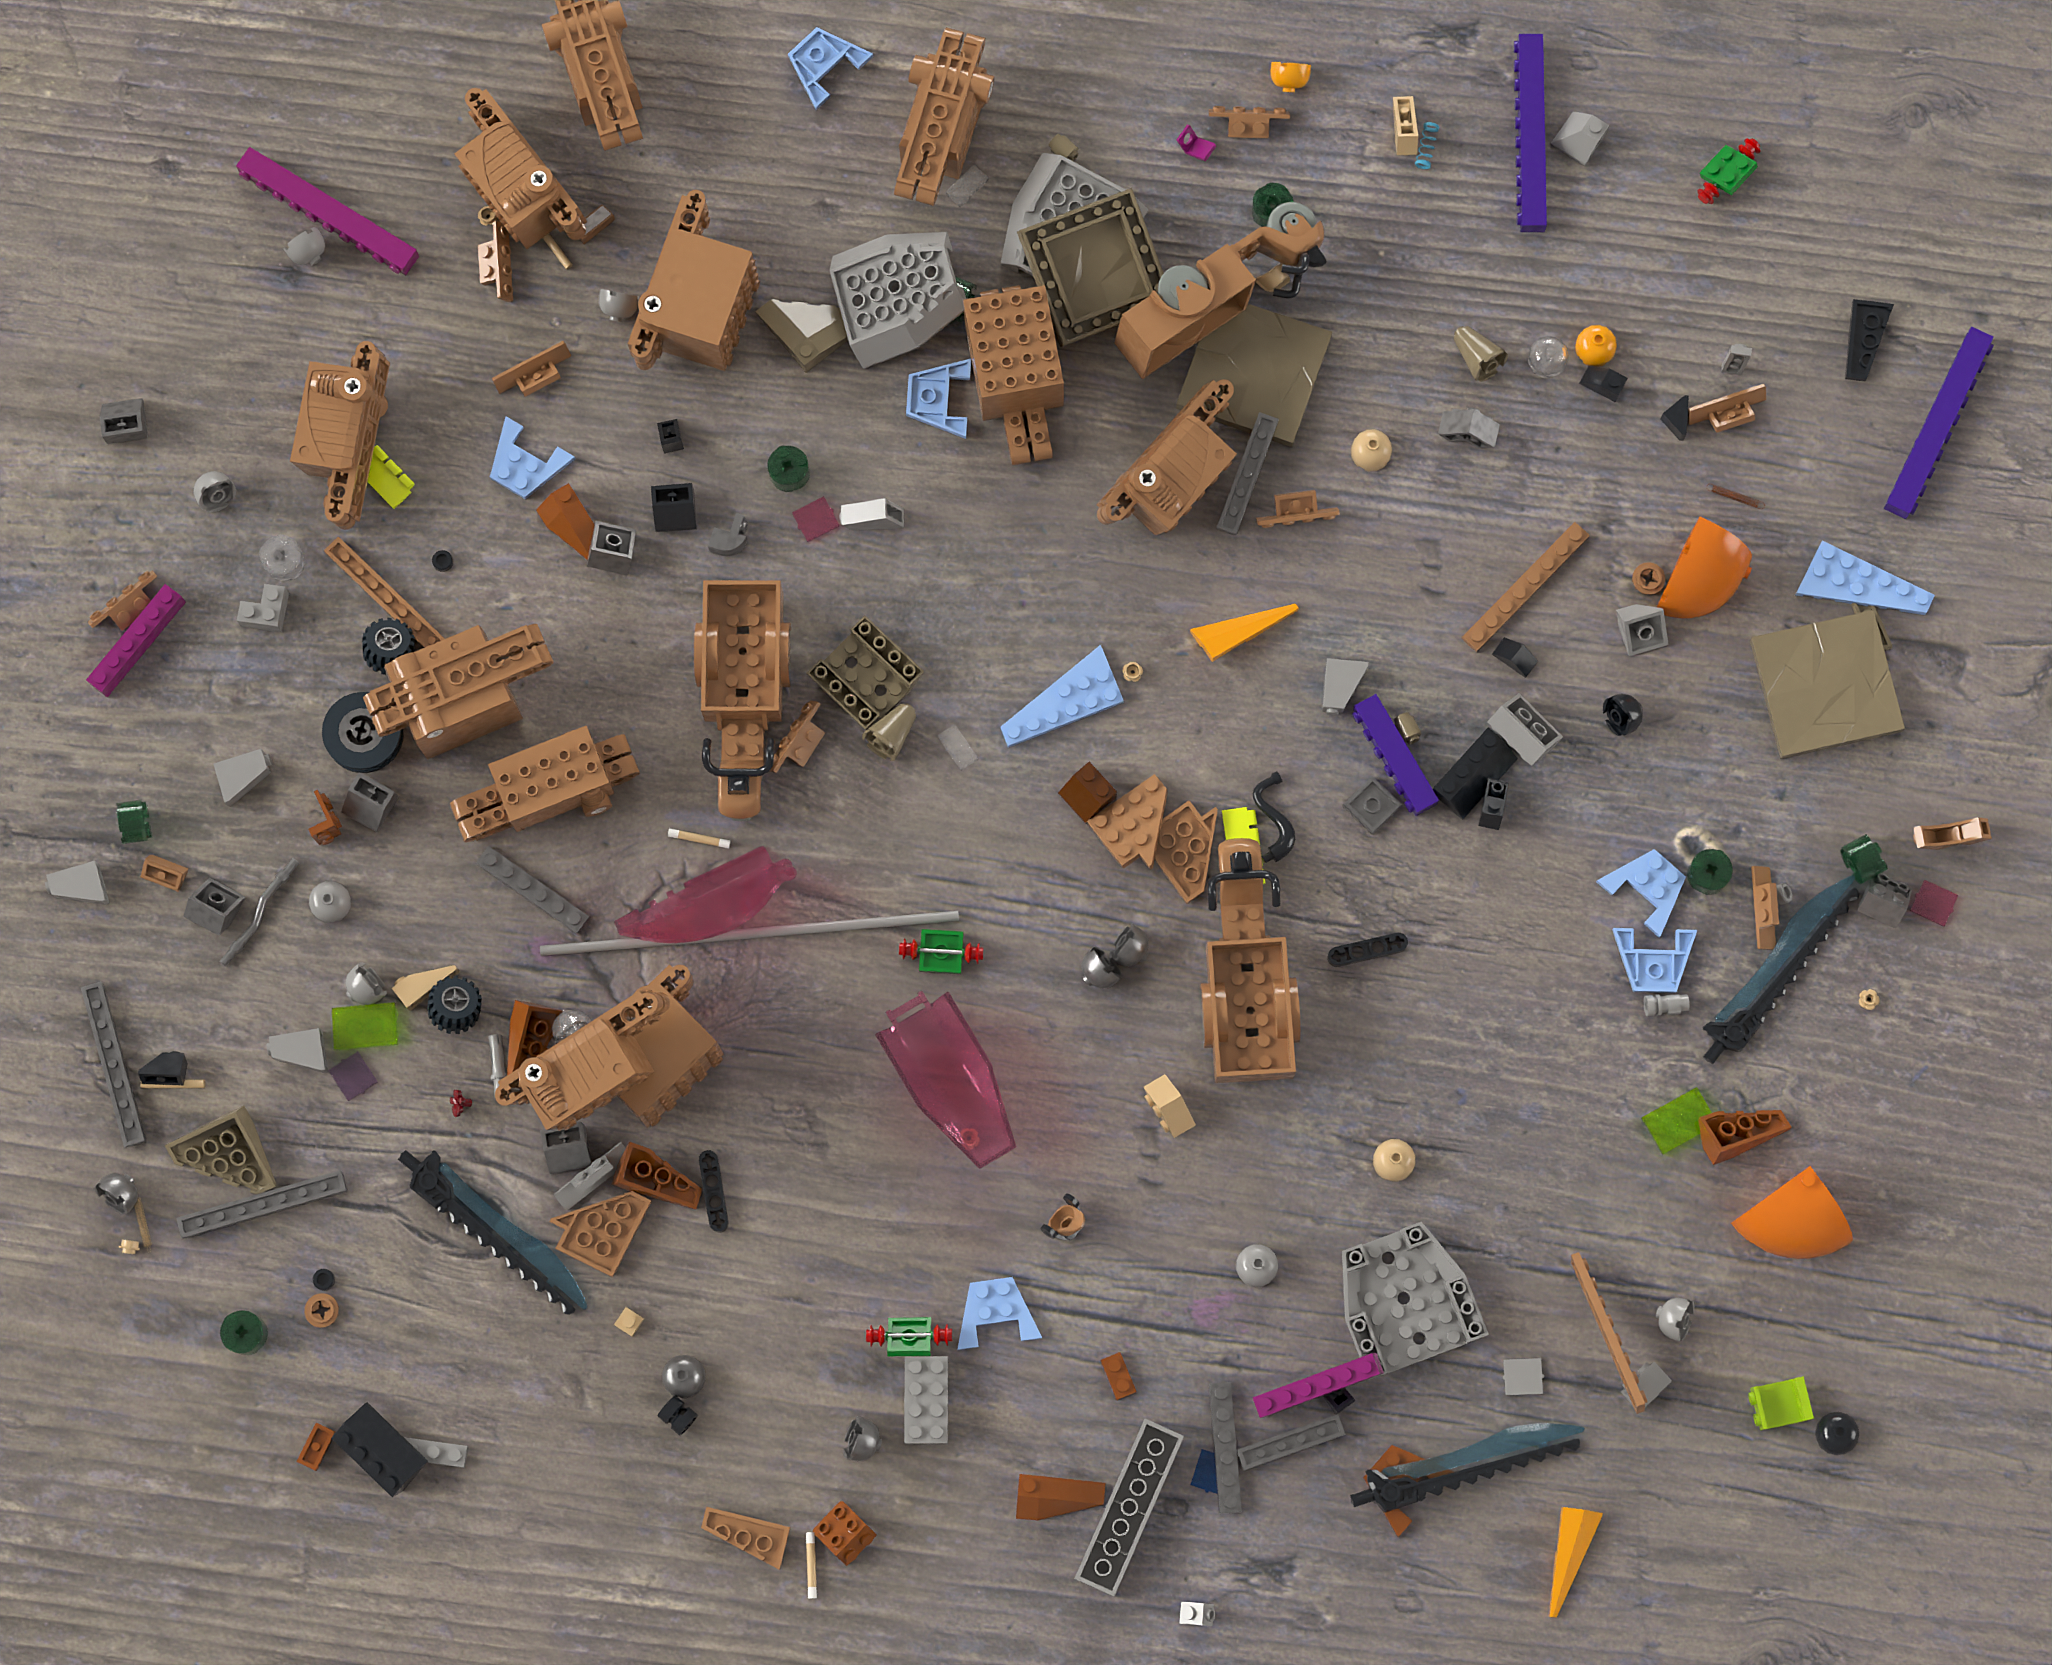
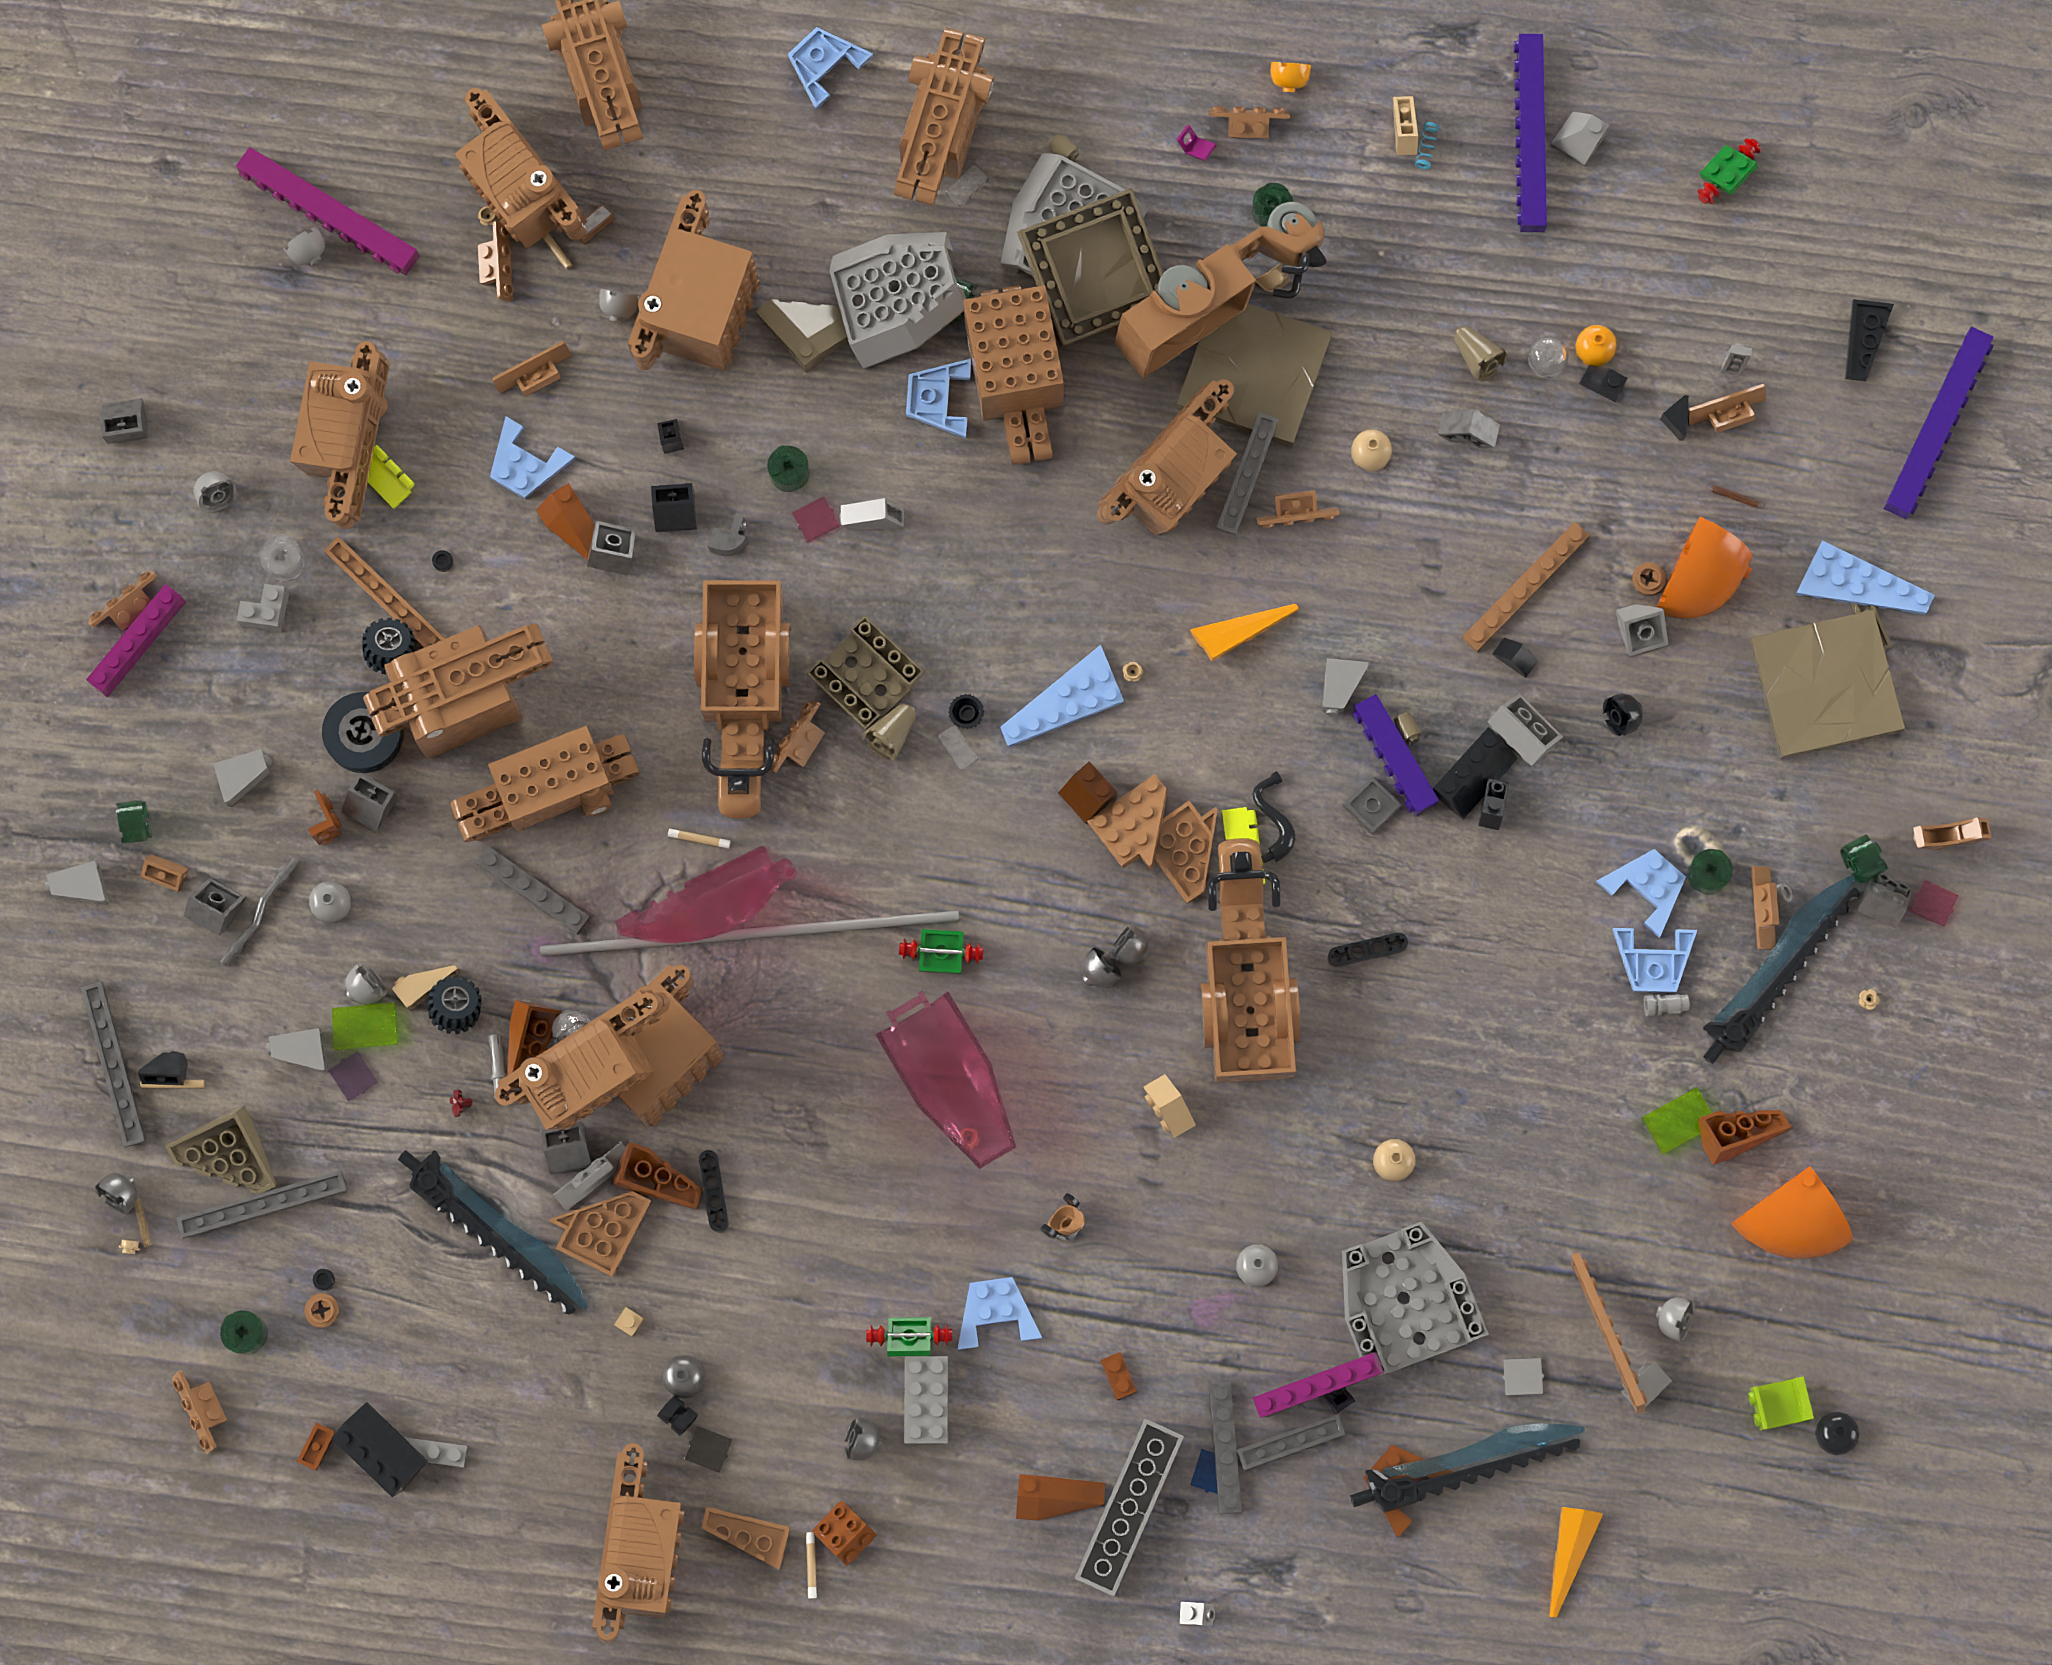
none -> medium nougat bracket [172,1370,227,1454]
none -> medium nougat piece [592,1443,684,1644]
none -> clear smoke piece [685,1426,733,1473]
none -> black hat [948,694,984,729]

